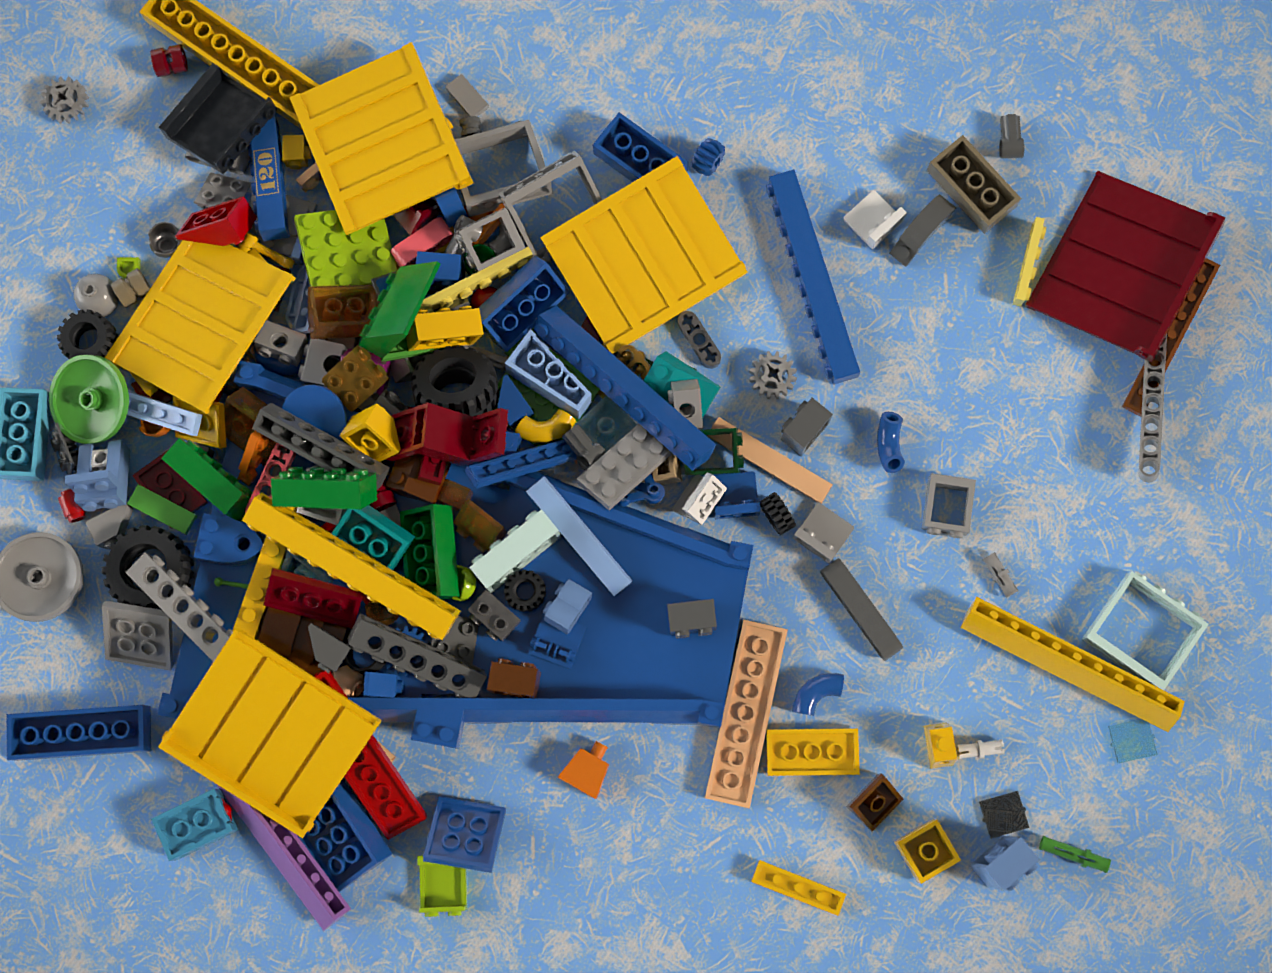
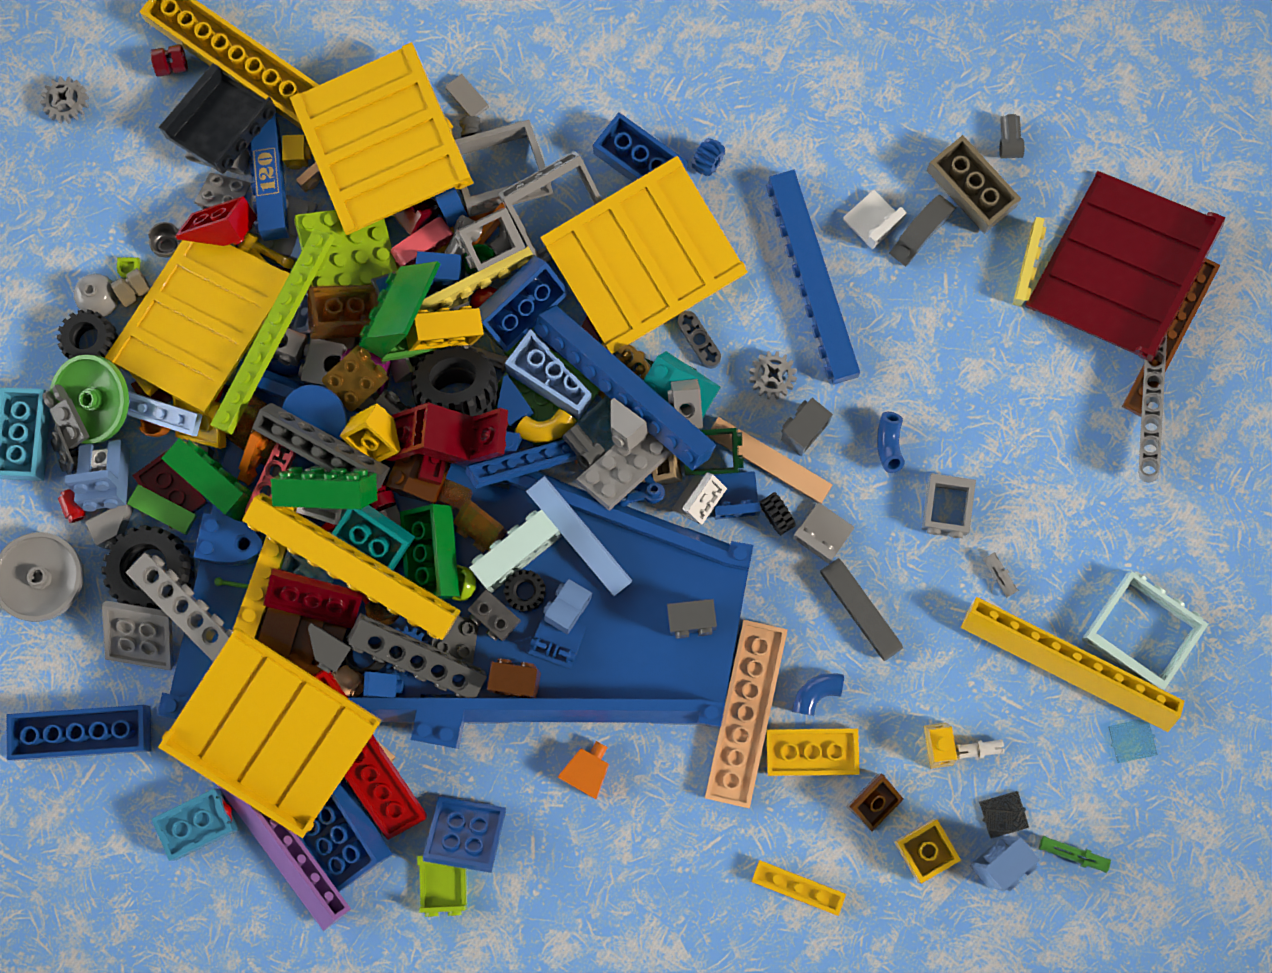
none -> dark grey hinge [43,384,89,448]
none -> lime plate [210,229,335,435]
none -> light grey slope [611,398,648,451]

